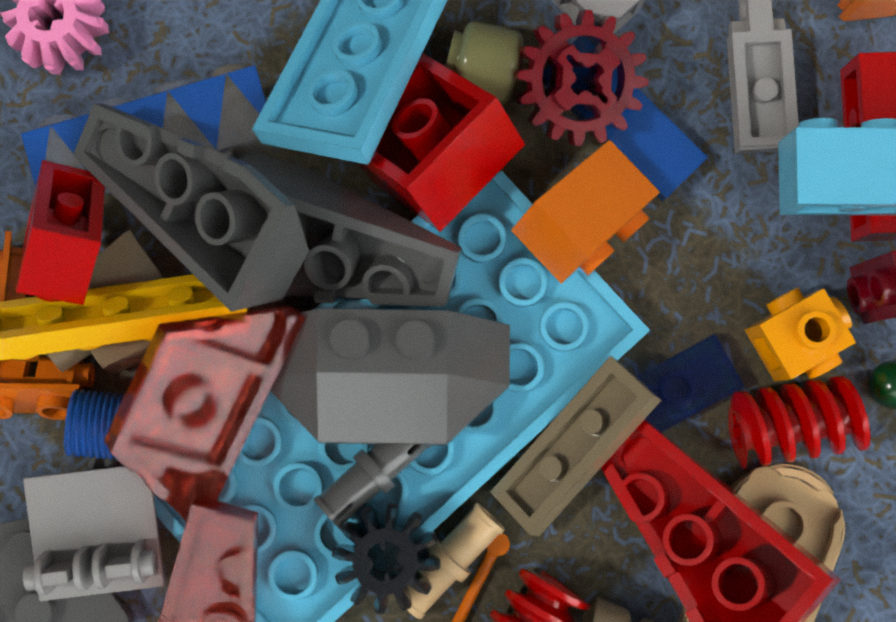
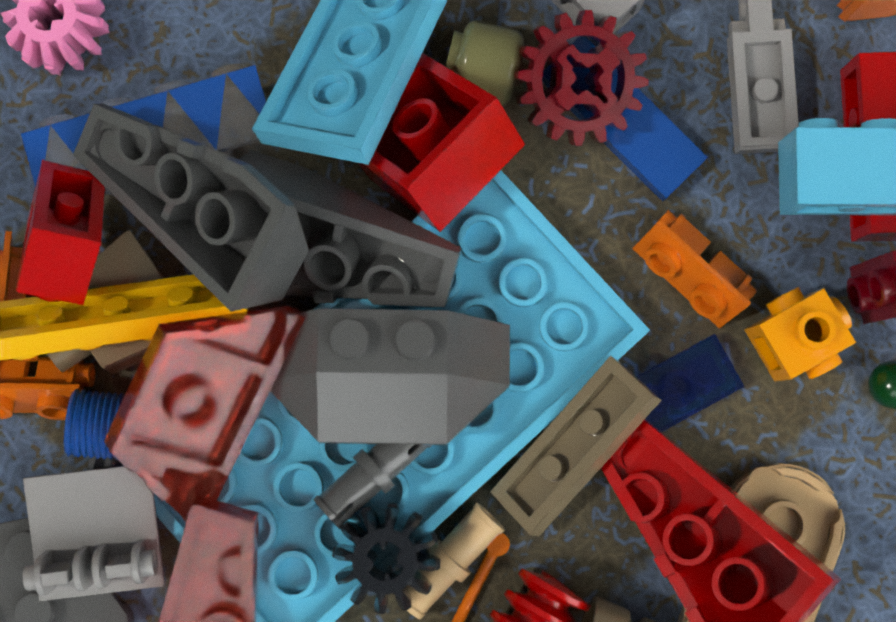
orange brick [511,140,660,284] -> none
red piece [728,375,870,469] -> none
none -> orange hinge [632,210,757,329]

